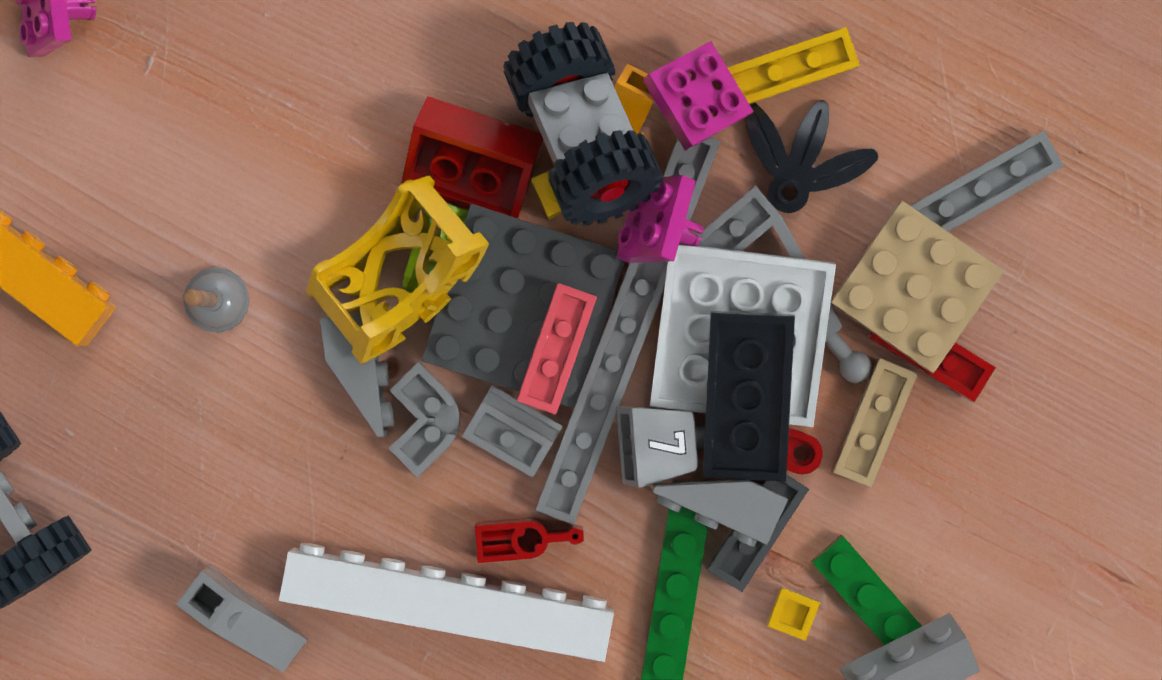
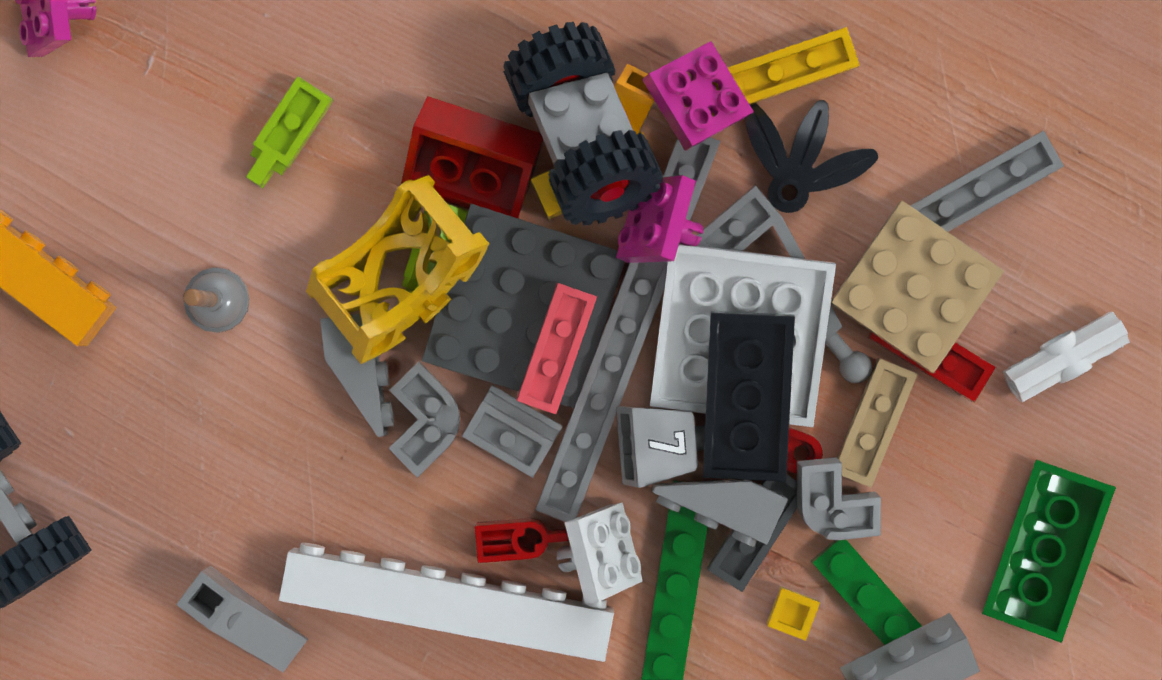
none -> lime hinge [246,76,334,188]
none -> white plate [557,502,643,604]
none -> light grey plate [797,457,881,540]
none -> green slope [982,460,1116,643]
none -> white piece [1003,312,1130,402]

